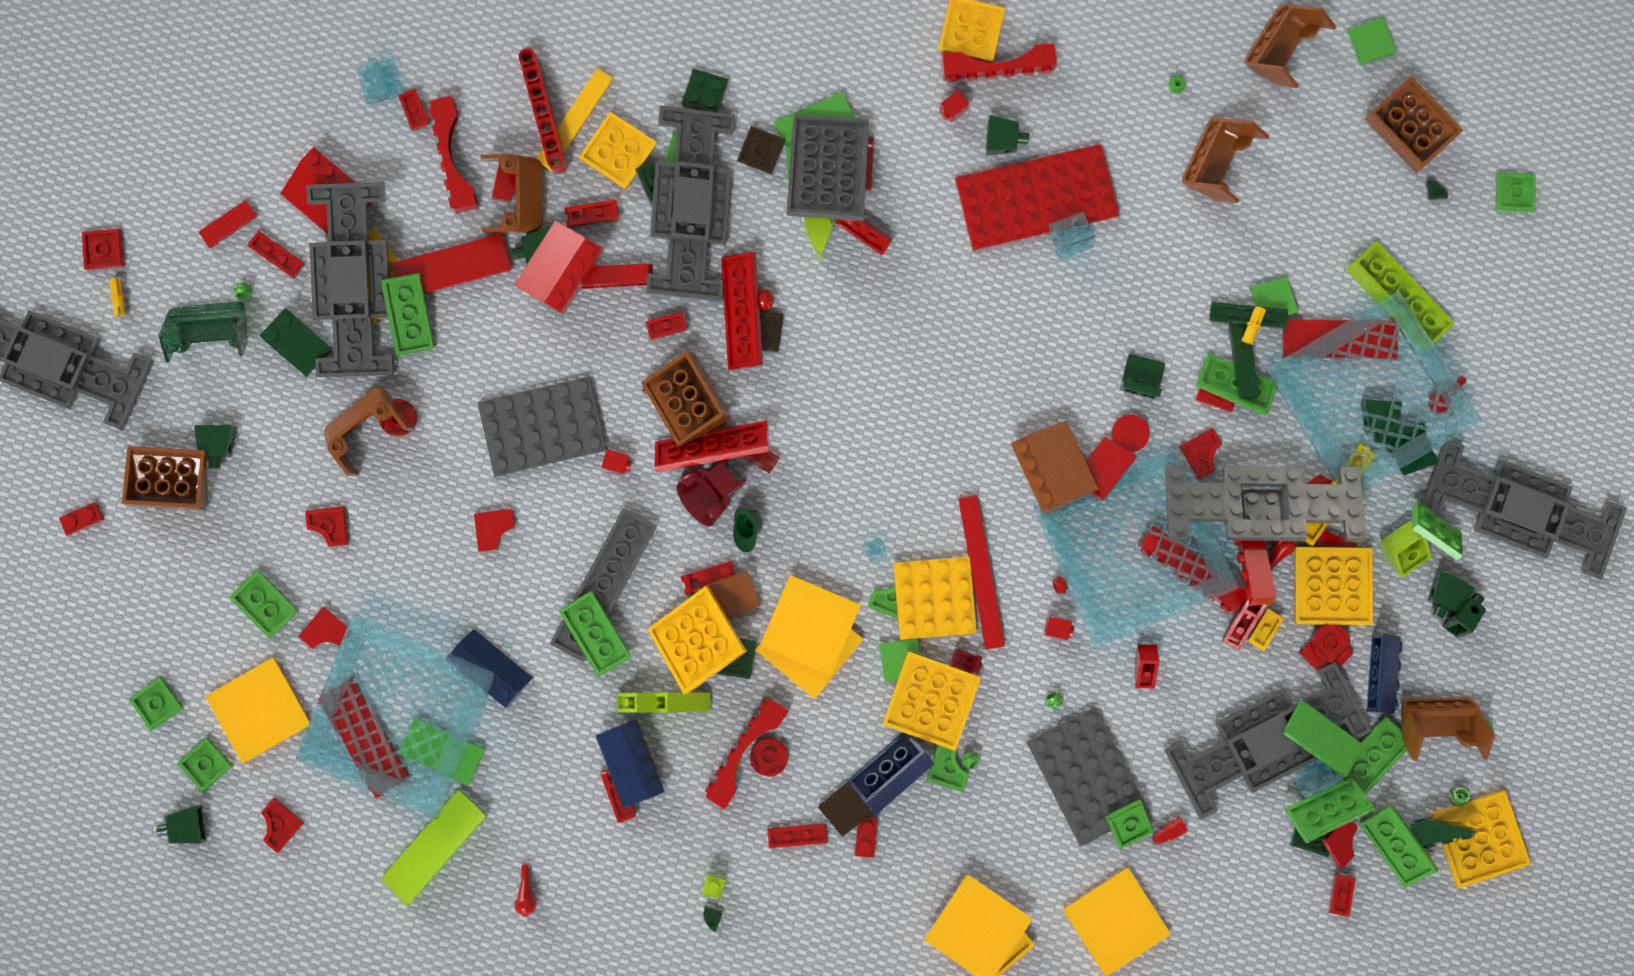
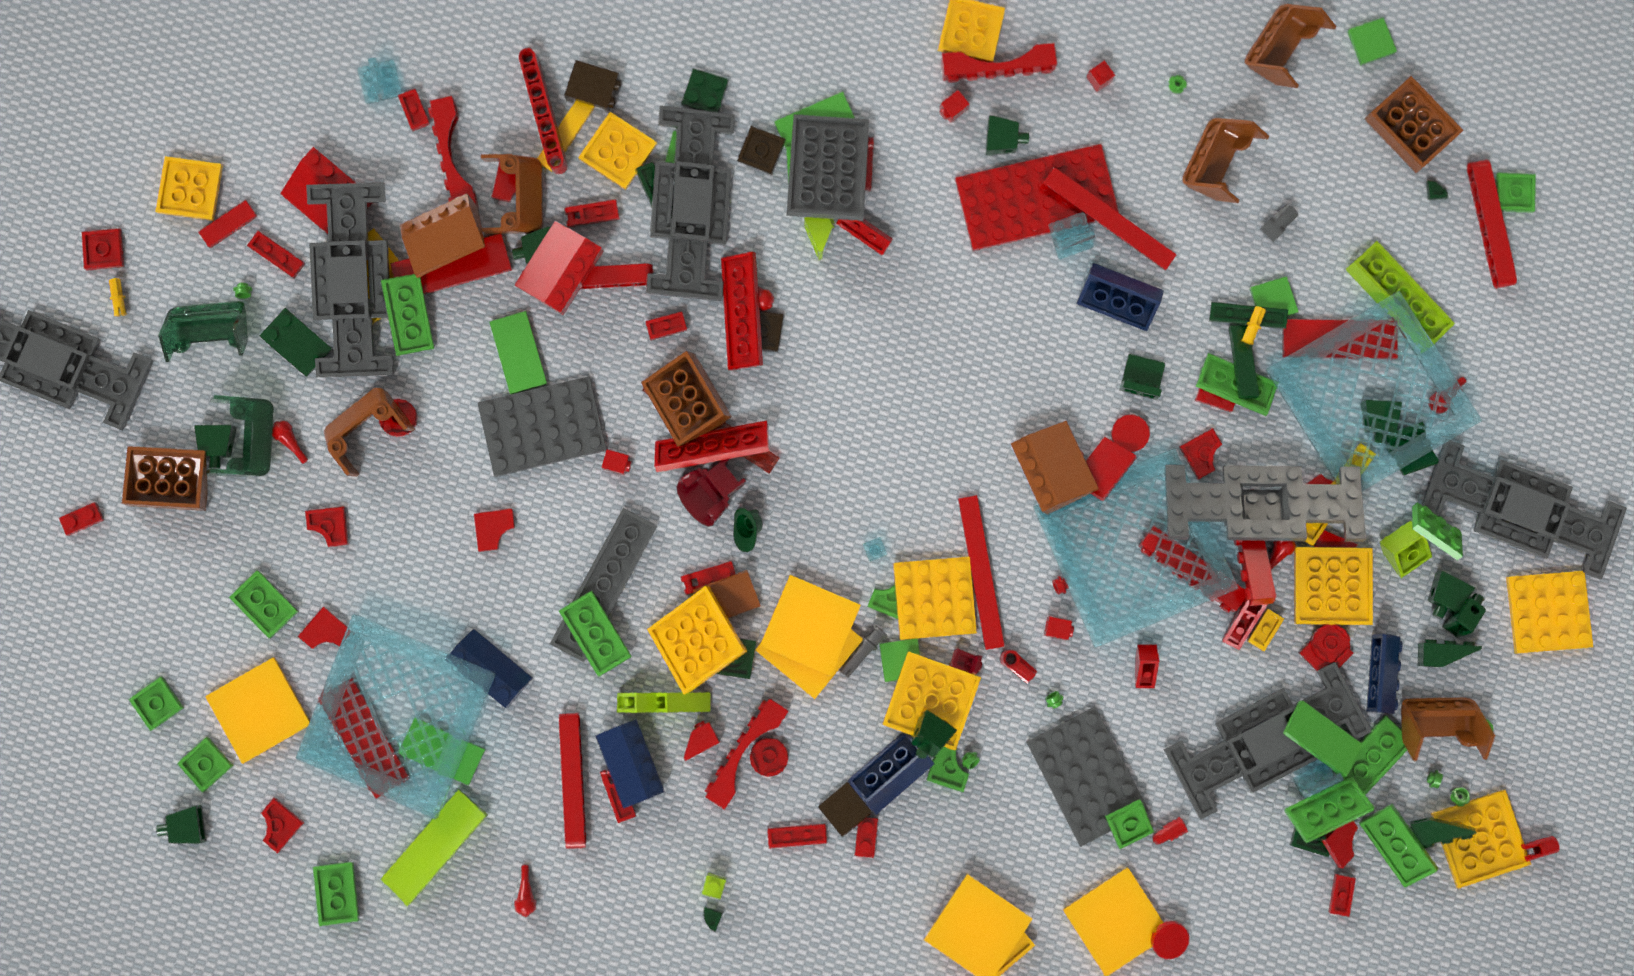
none -> yellow plate [155,156,223,221]
none -> clear green windscreen [206,395,274,477]
none -> red piece [271,421,308,464]
none -> bright green plate [313,861,360,926]
none -> dark orange slope [400,193,485,278]
none -> bright green tile [489,311,547,395]
none -> red beam [559,713,586,849]
none -> dark brown panel [564,60,622,113]
none -> red slope [684,720,720,761]
none -> dark grey pin [839,625,888,678]
none -> dark green torso [911,709,957,759]
none -> red piece [1000,650,1038,684]
none -> red tile [1043,167,1177,270]
none -> dark blue slope [1076,263,1164,331]
none -> red brick [1086,60,1115,92]
none -> red tile [1151,921,1190,960]
none -> dark grey piece [1260,204,1299,242]
none -> dark green slope [1417,639,1482,667]
none -> bright green plate [1426,770,1443,789]
none -> red beam [1467,159,1517,288]
none -> yellow plate [1506,571,1593,654]
none -> red hinge [1521,836,1560,862]

